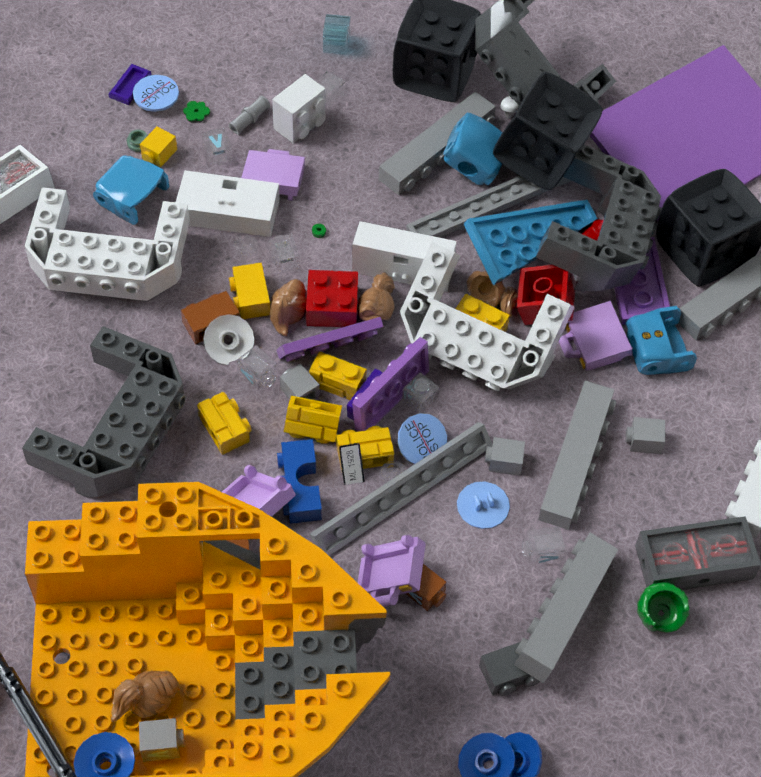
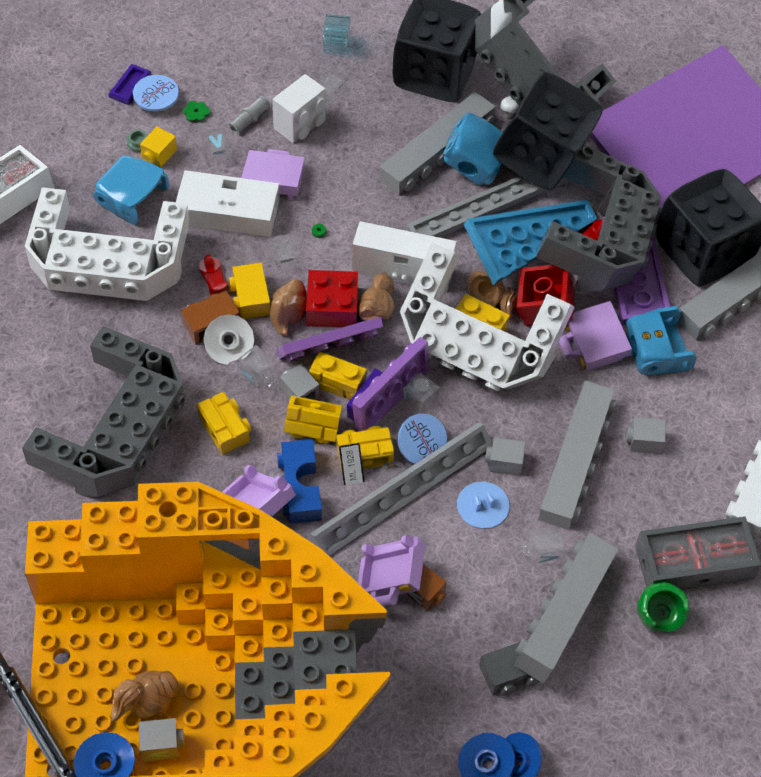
none -> red piece [199,254,230,295]

